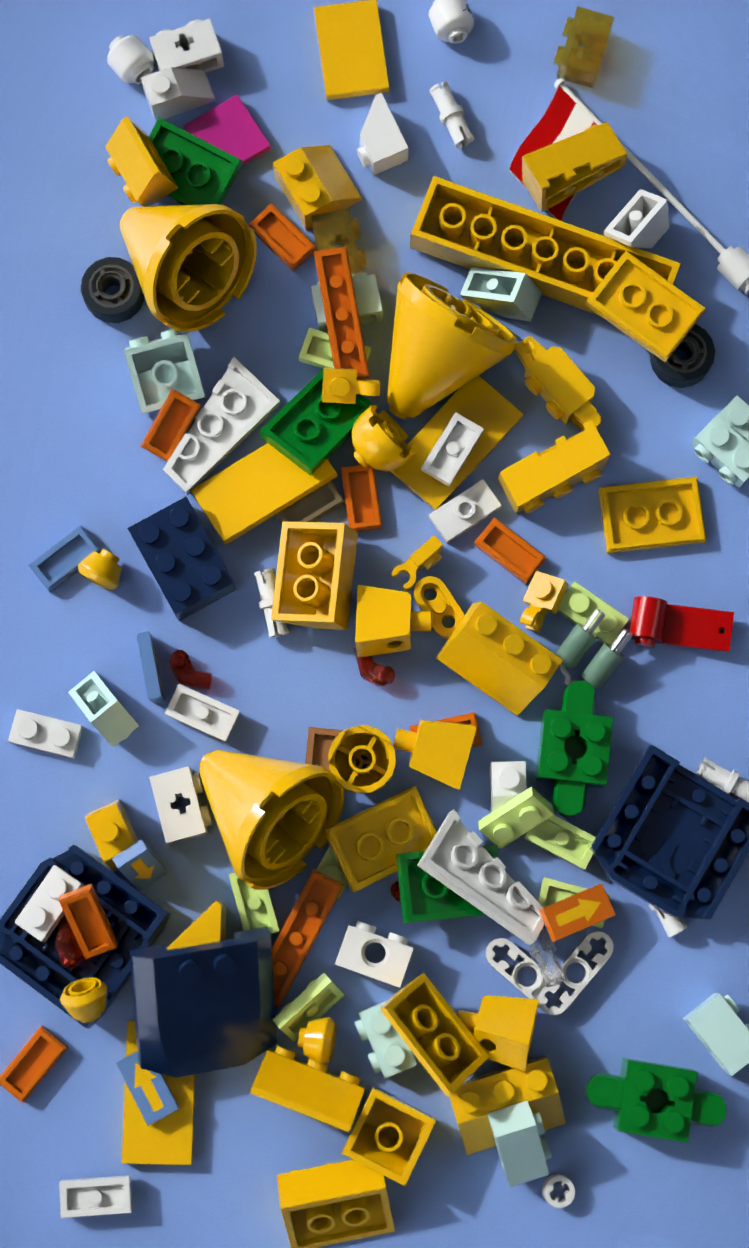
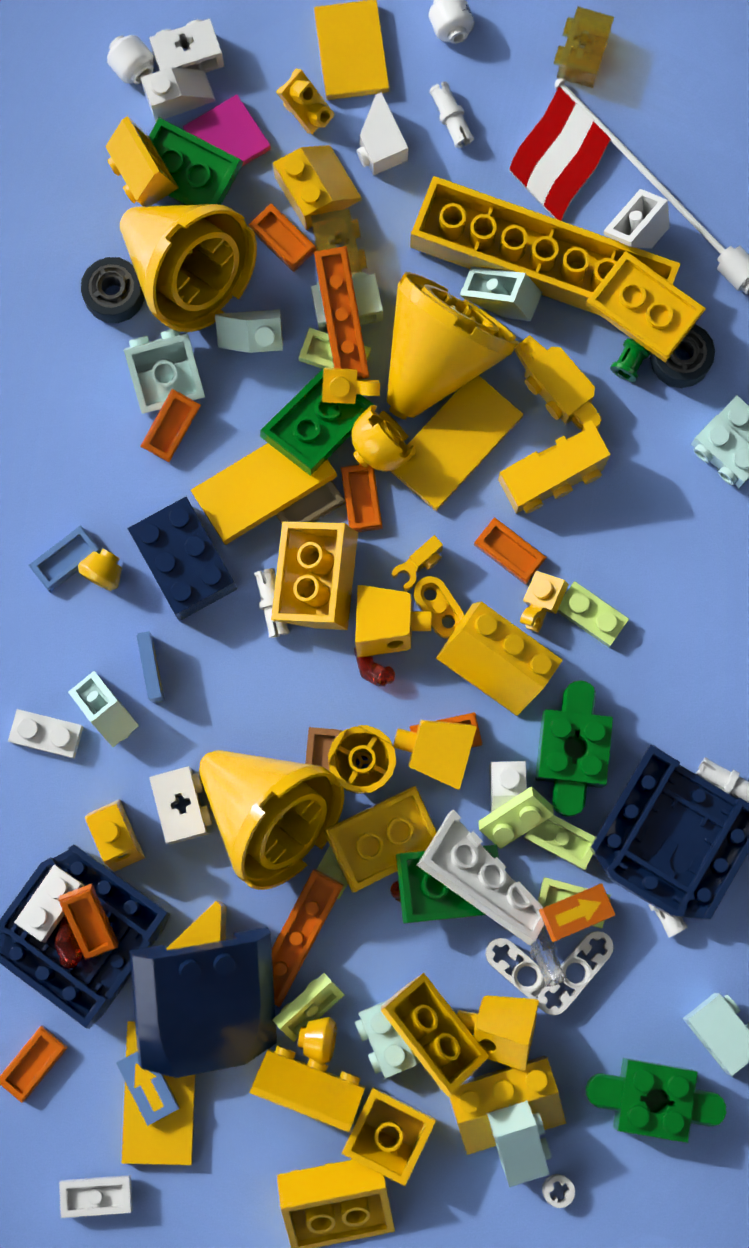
yellow cone [60,977,108,1023] -> none
medium blue tile [112,840,167,891] -> none
white wing [163,357,281,495] -> none
white plate [165,684,241,743] -> none
clear red arm [169,650,212,690] -> none
yellowish green plate [228,872,280,934] -> none
white brick [335,921,414,988] -> none
white plate [421,412,484,487] -> none
white plate [428,479,502,544] -> none
yellow wedge [522,122,627,213] -> none
sand green piece [555,609,632,690] -> none
yellow tile [598,477,707,554] -> none
red door [629,596,734,652] -> none
none -> light aqua slope [215,309,283,353]
none -> yellow hips [276,68,335,135]
none -> green bush [610,338,651,382]

